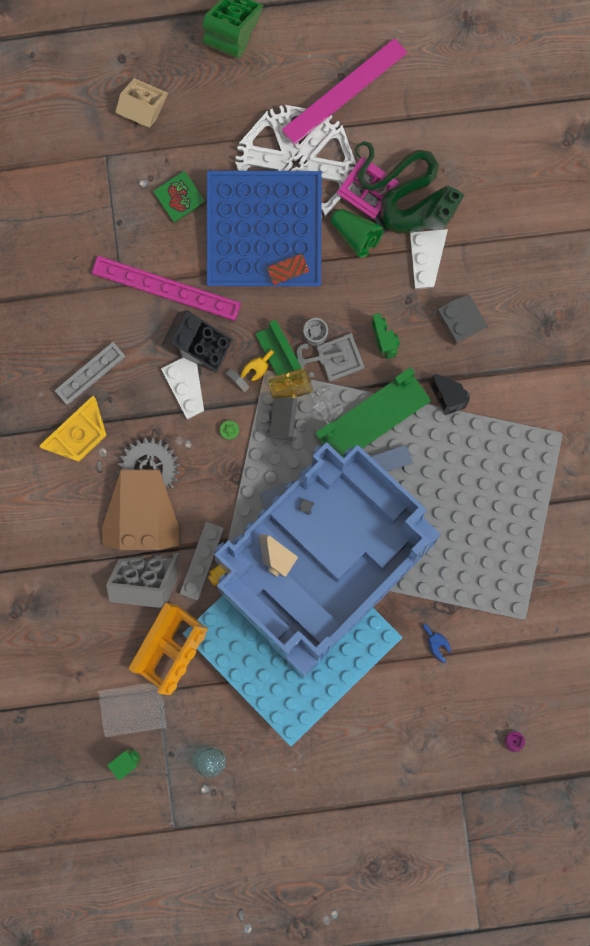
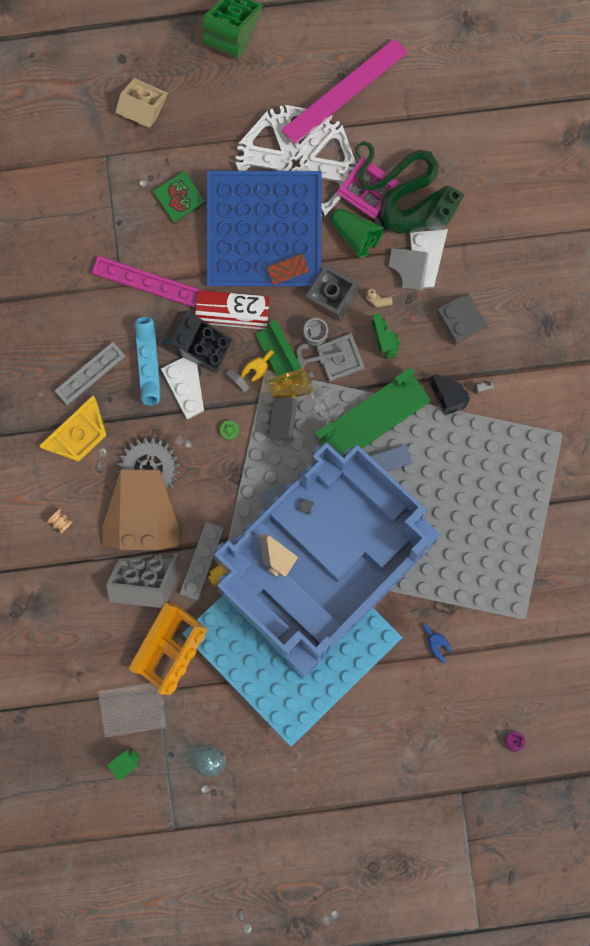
none -> light nougat bush [47,509,73,534]
none -> medium azure plate [134,317,161,406]
none -> sticker [195,290,270,330]
none -> dark grey slope [306,265,360,321]
none -> tan arm [366,289,393,308]
none -> light grey tile [388,248,429,291]
none -> light grey tile [475,382,495,394]

